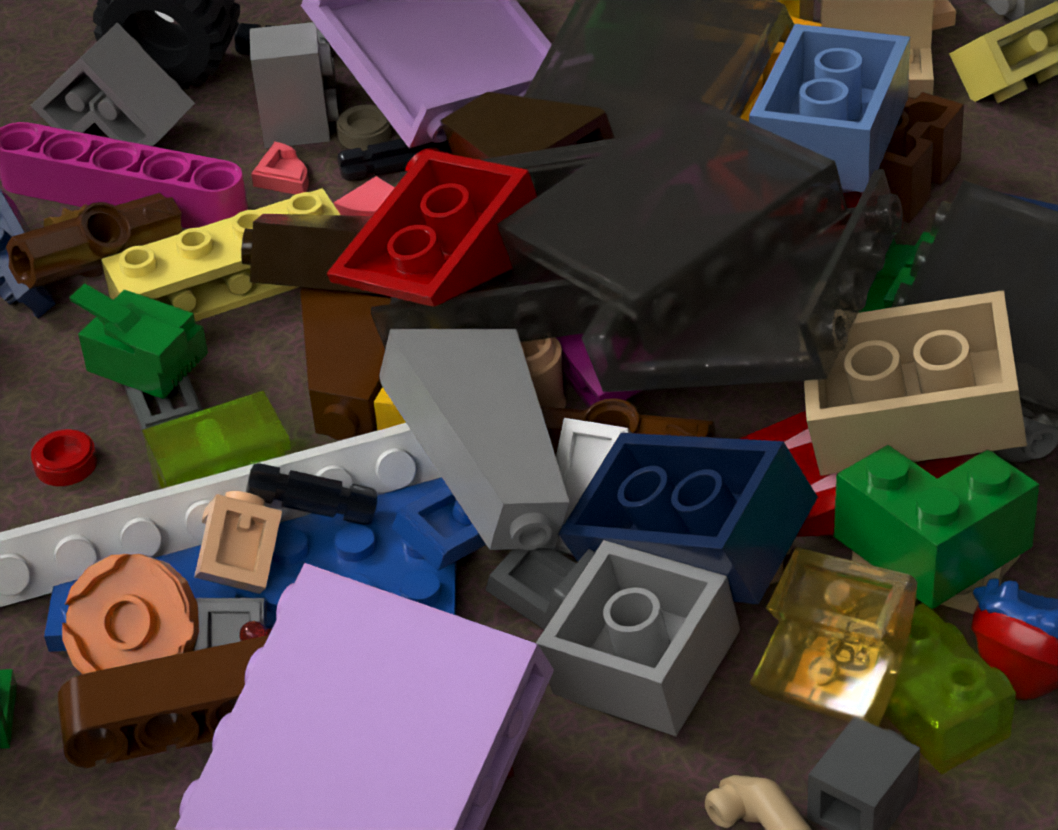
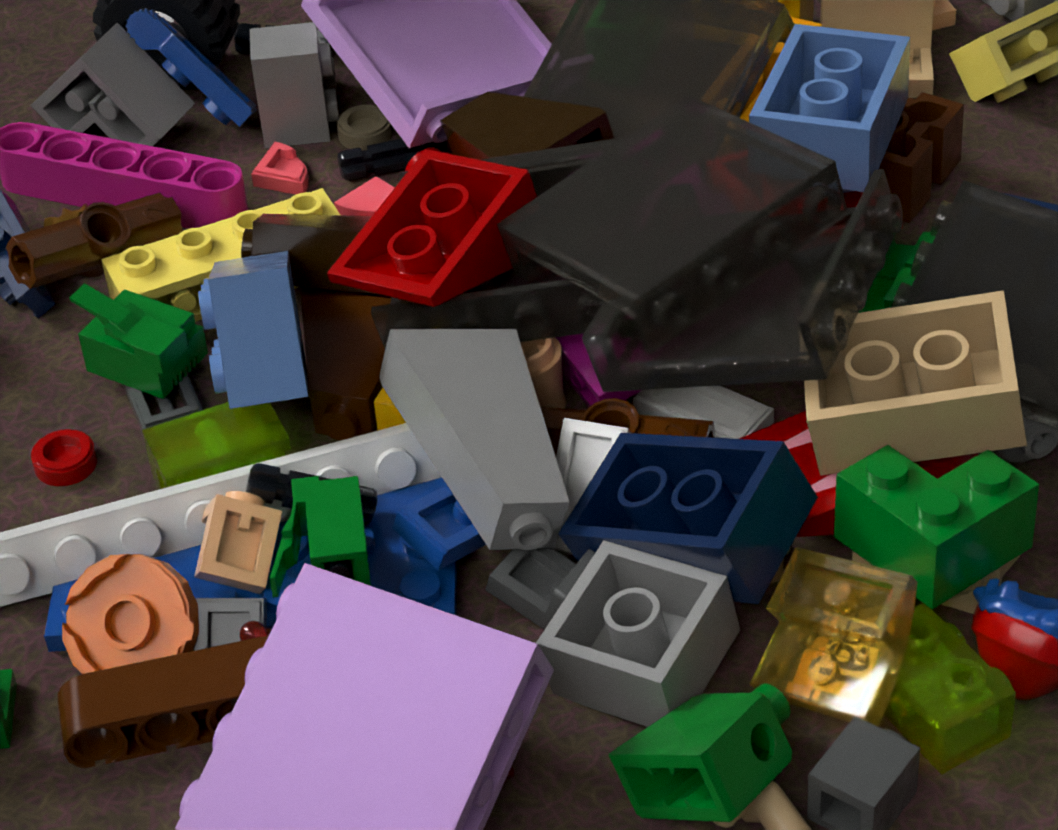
none -> blue hinge [125,8,257,127]
none -> medium blue brick [198,251,308,409]
none -> green piece [269,476,371,598]
none -> green torso [608,683,792,822]
none -> white tile [633,369,774,439]

